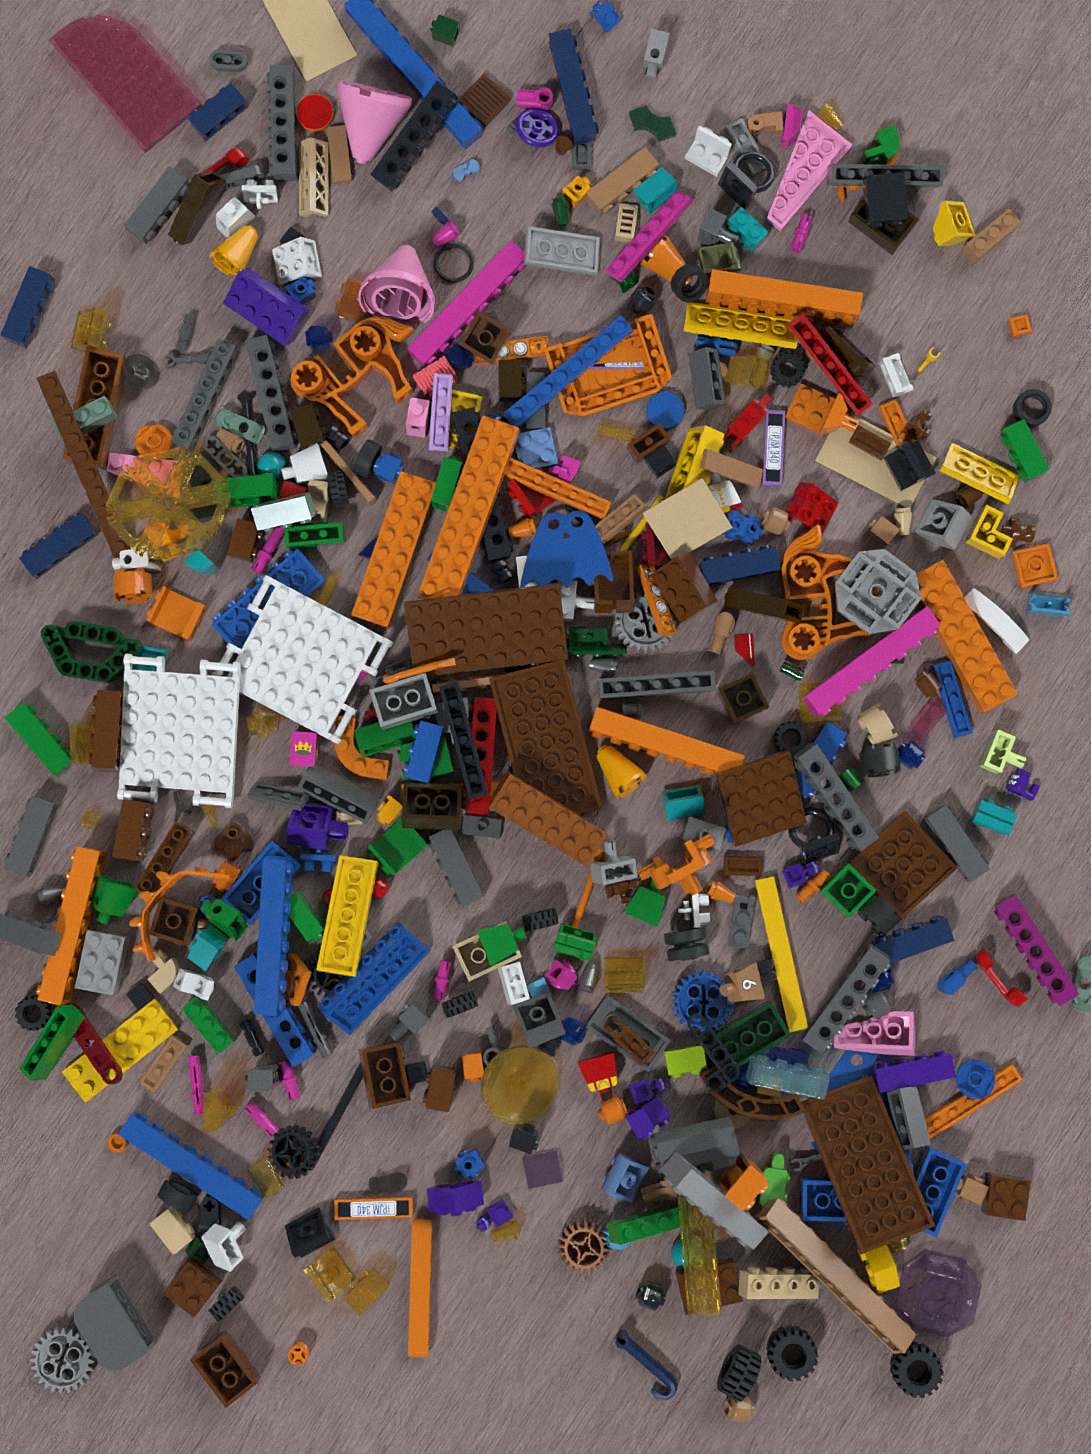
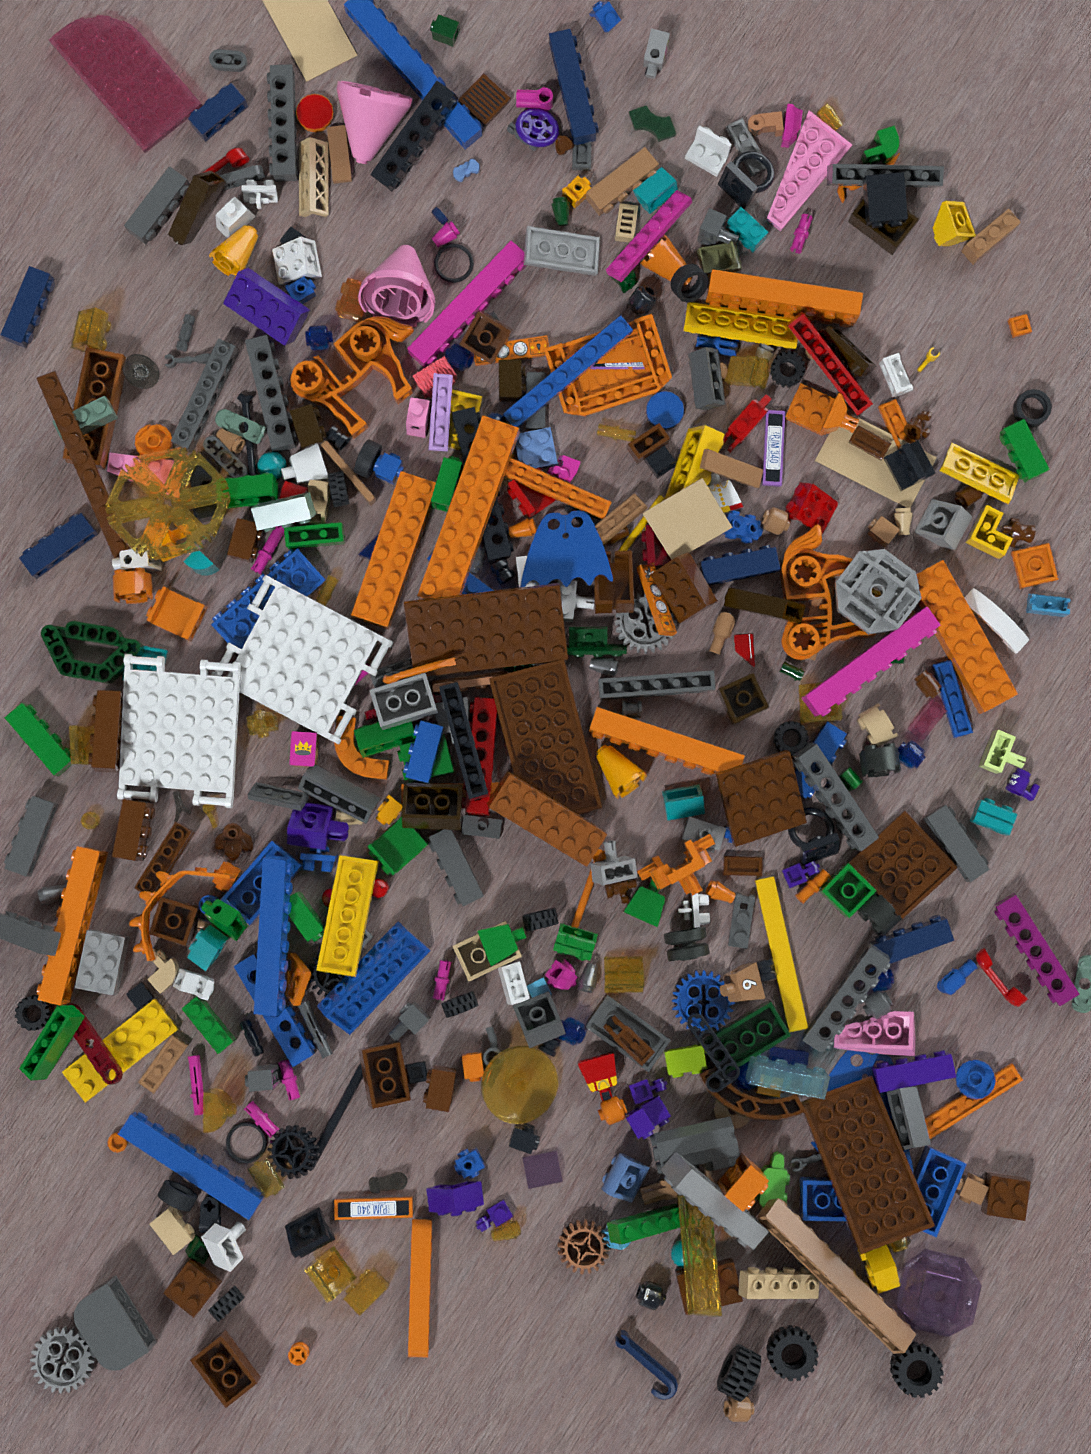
green torso [91,875,138,924] -> none
none -> black tyre [226,1122,267,1163]

